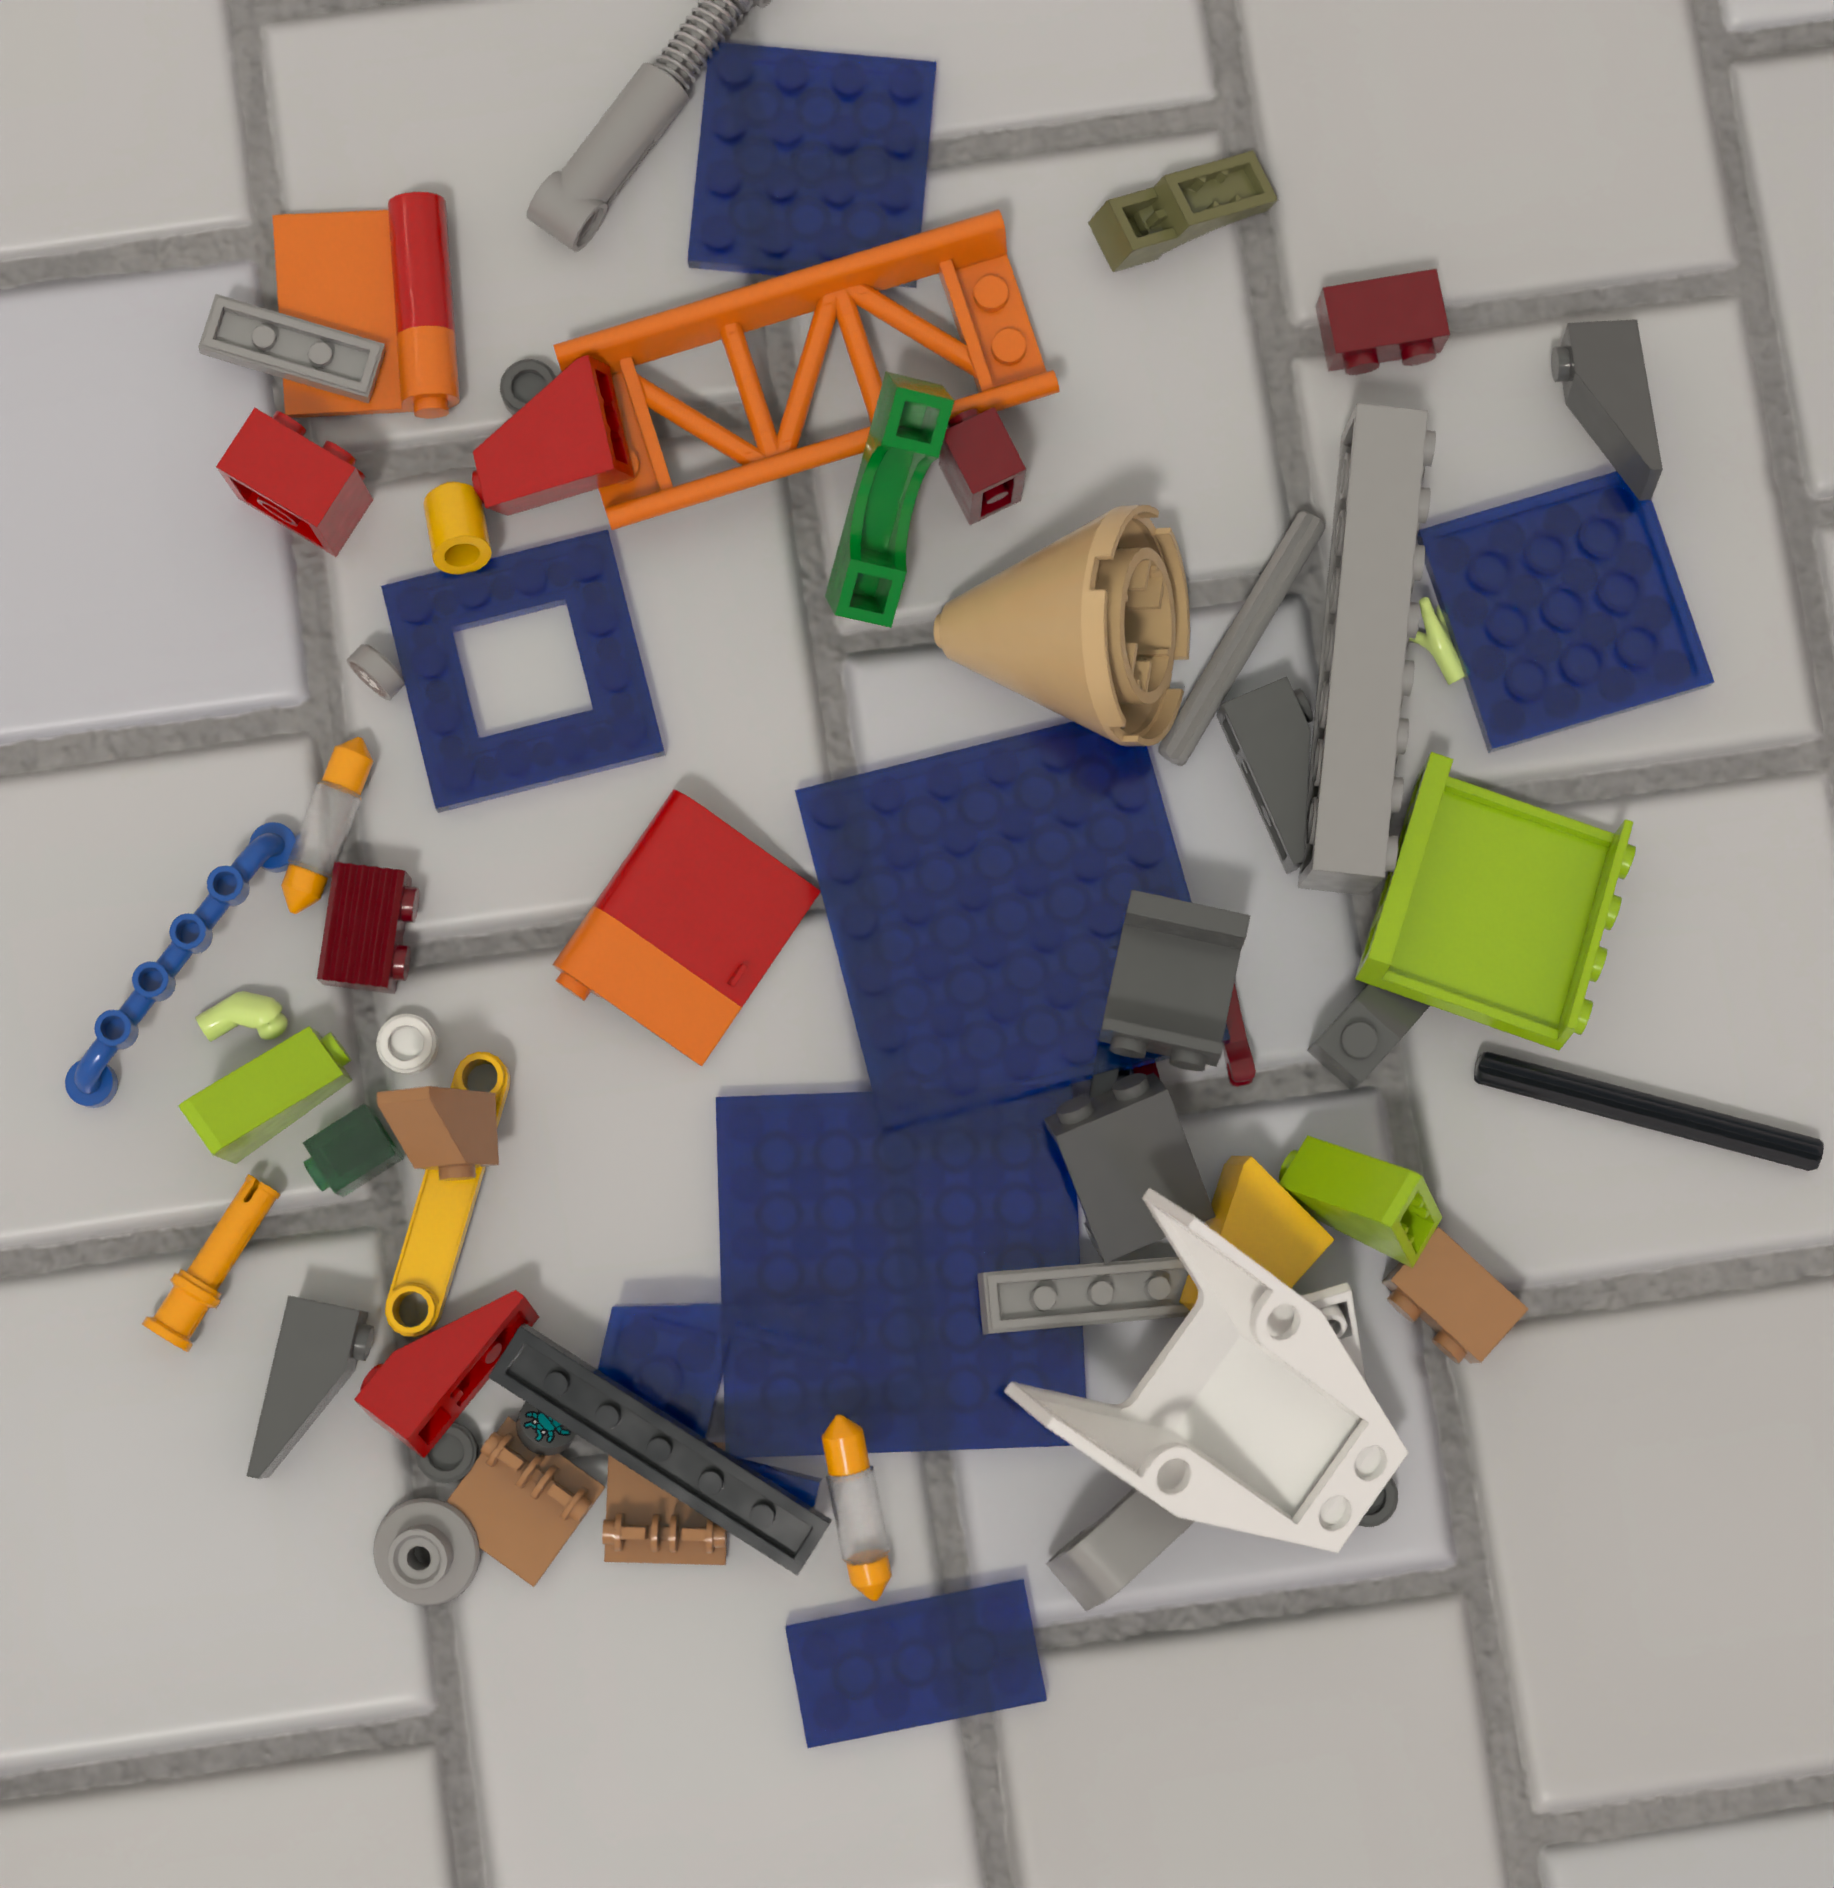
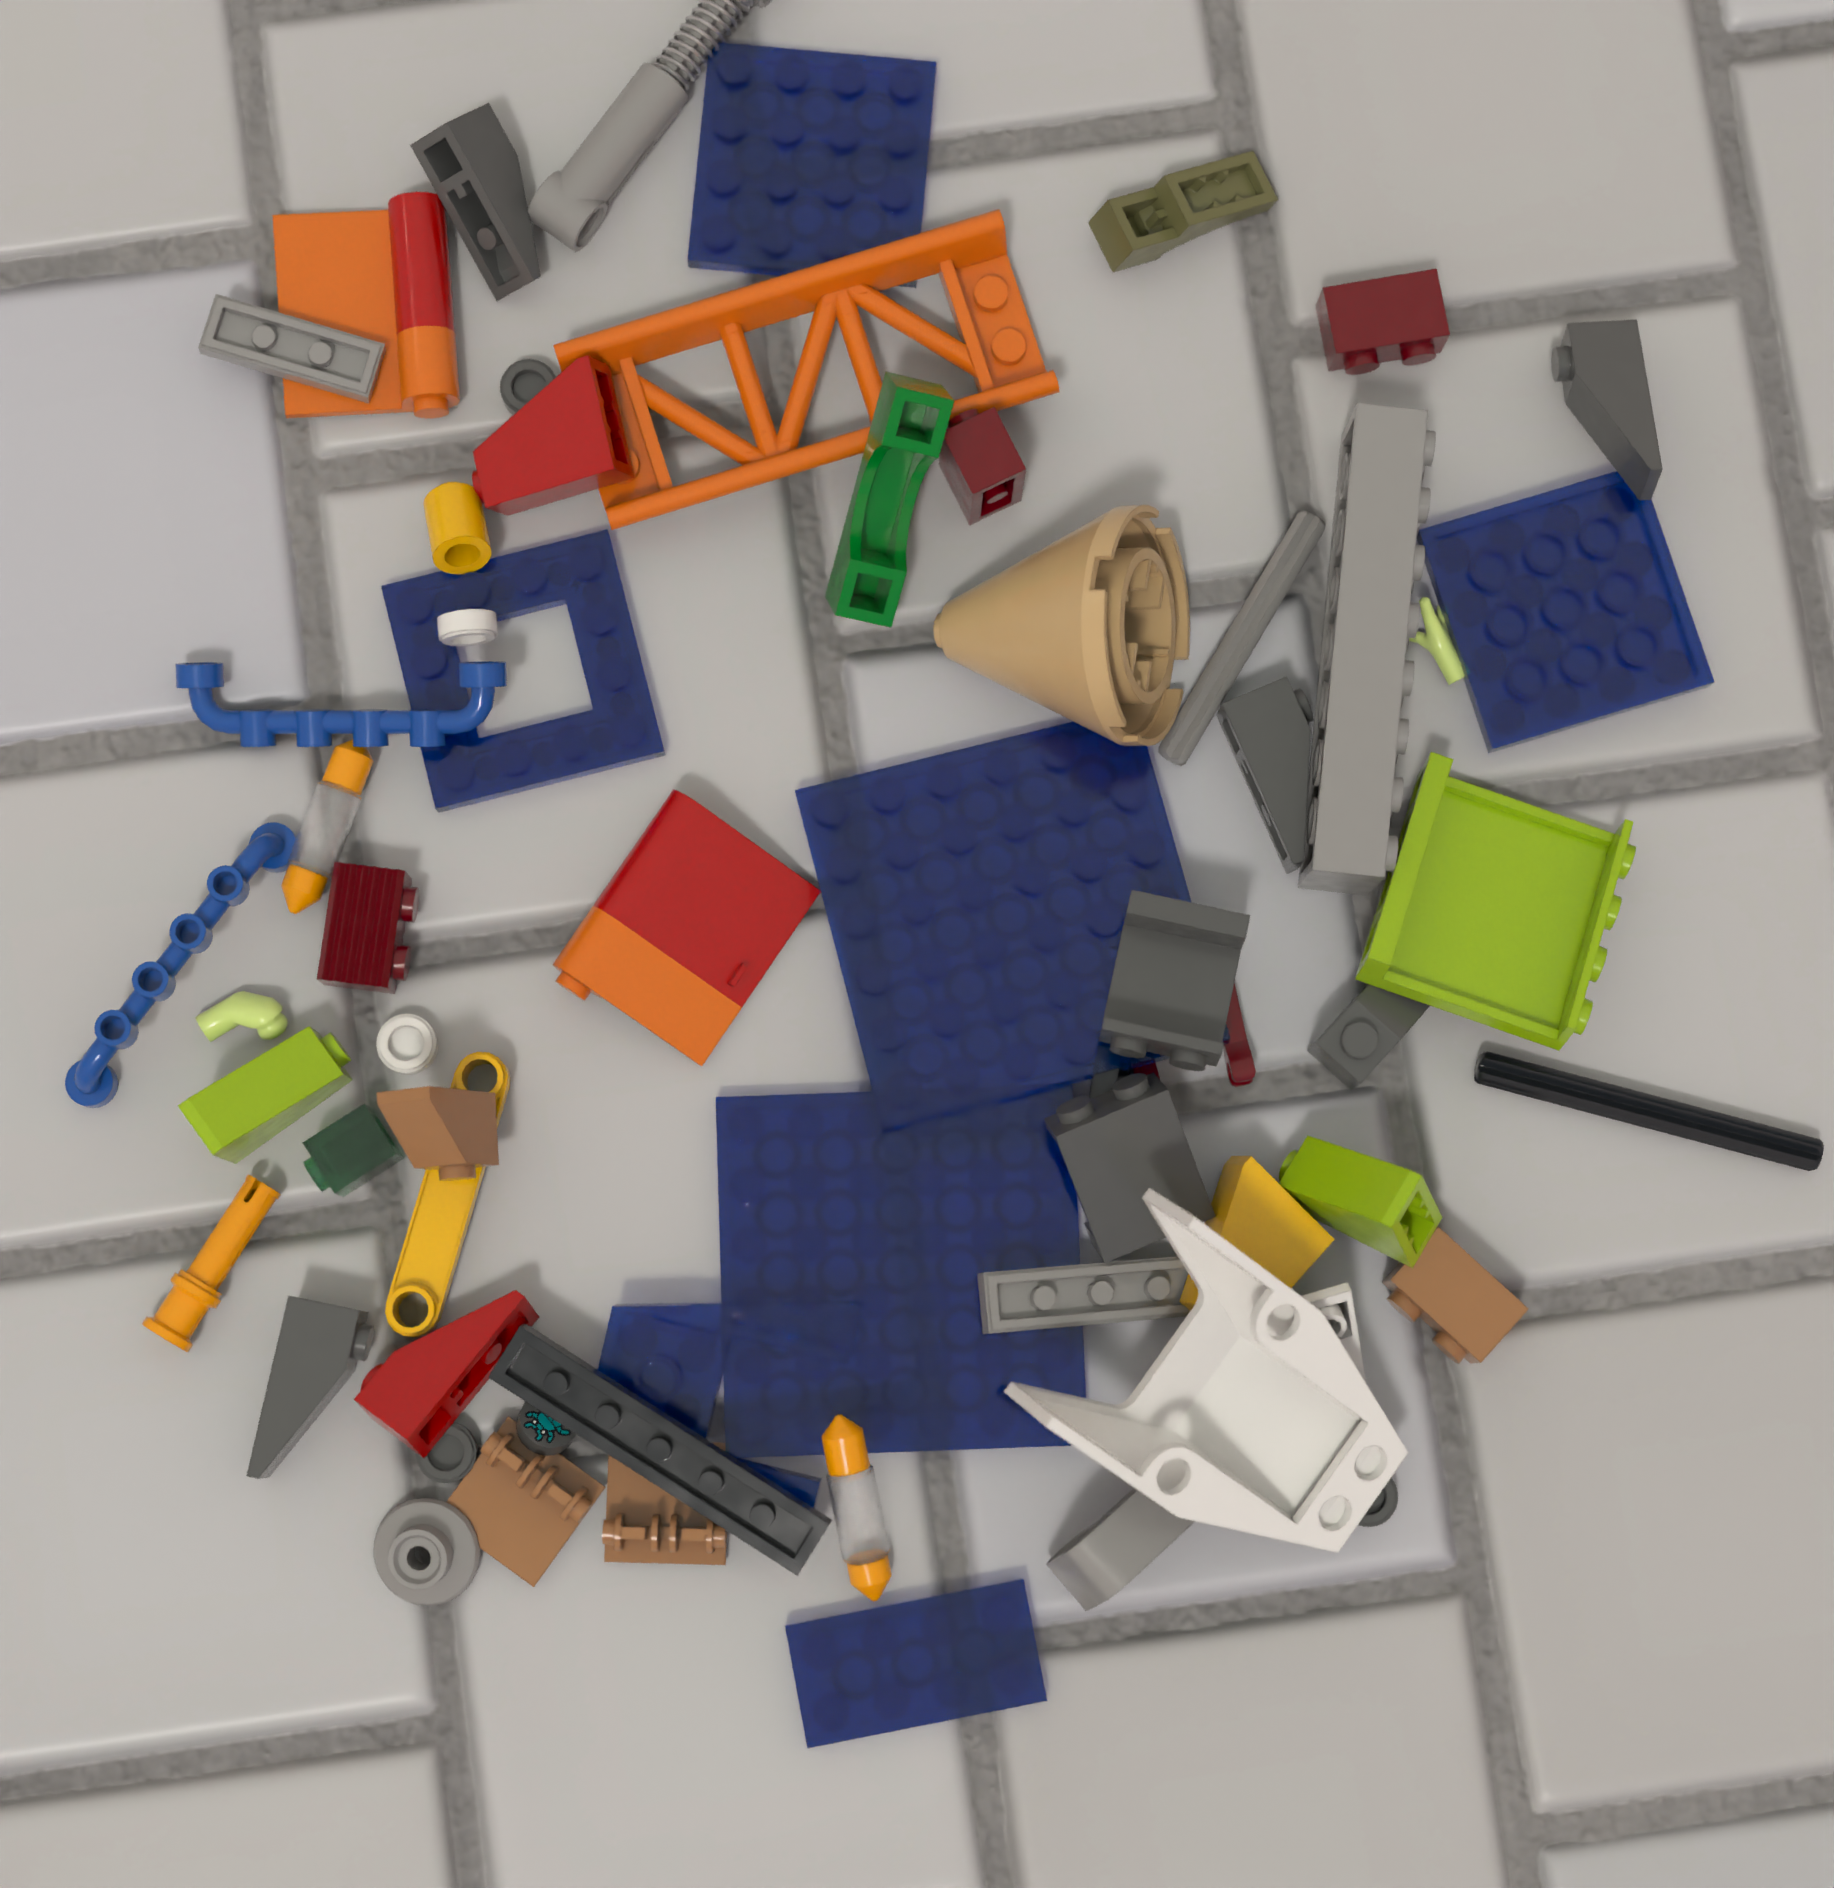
red brick [216,408,373,557] -> none
light grey tile [347,644,404,700] -> none
none -> blue bar [175,661,507,747]
none -> dark grey slope [410,103,541,301]
none -> white tile [437,609,498,646]

